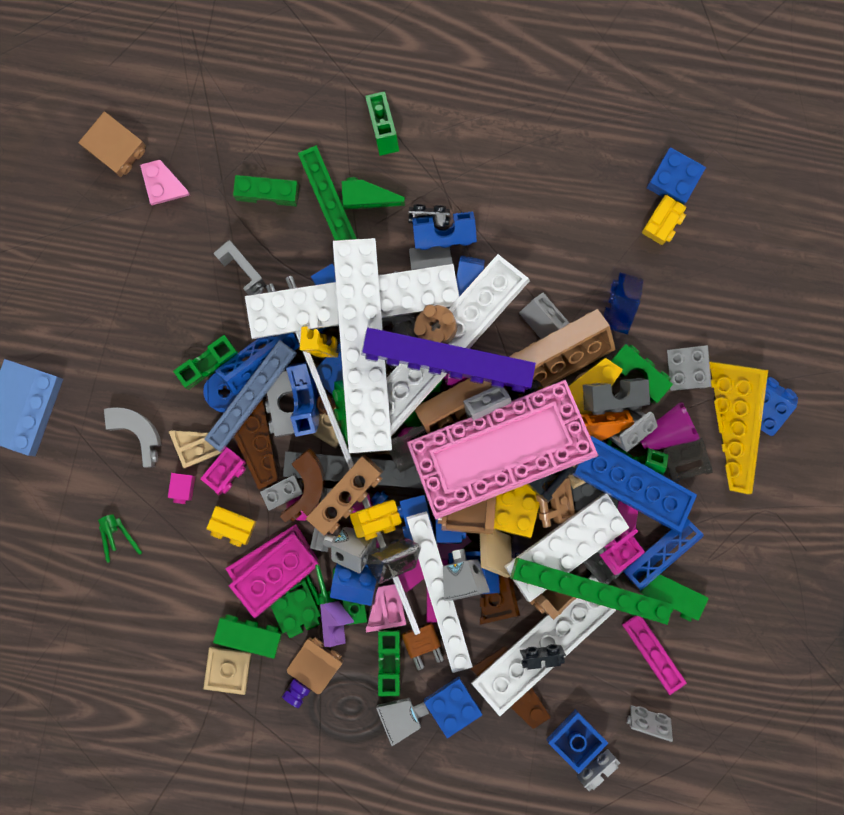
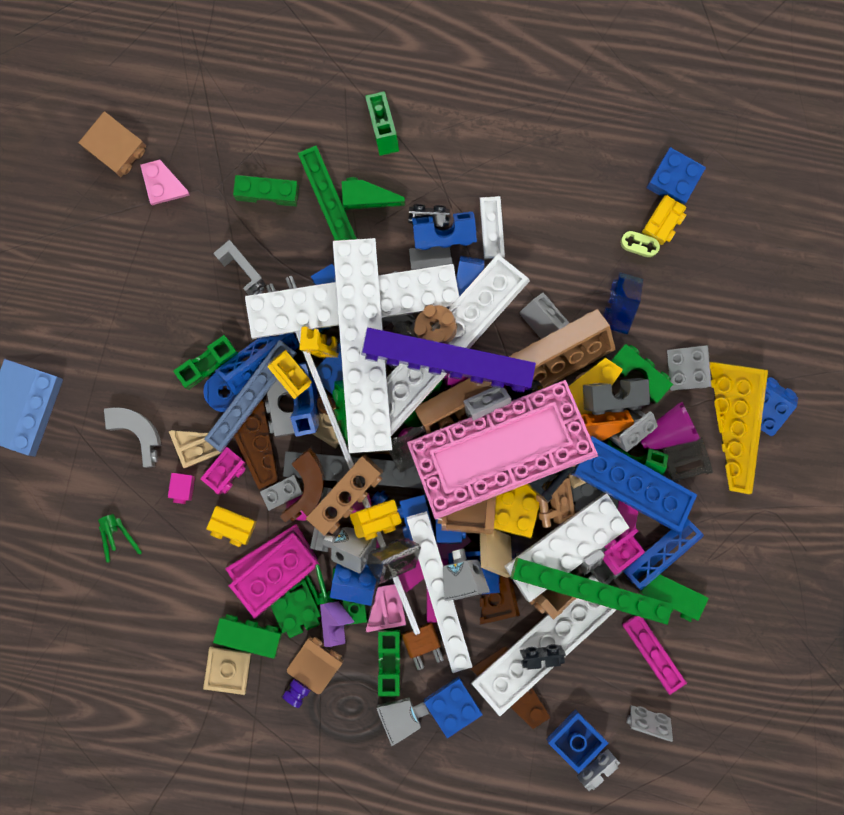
none -> yellow hinge [267,349,312,399]
none -> white tile [480,196,505,259]
none -> light grey tile [580,550,605,575]
none -> yellowish green beam [620,231,660,257]

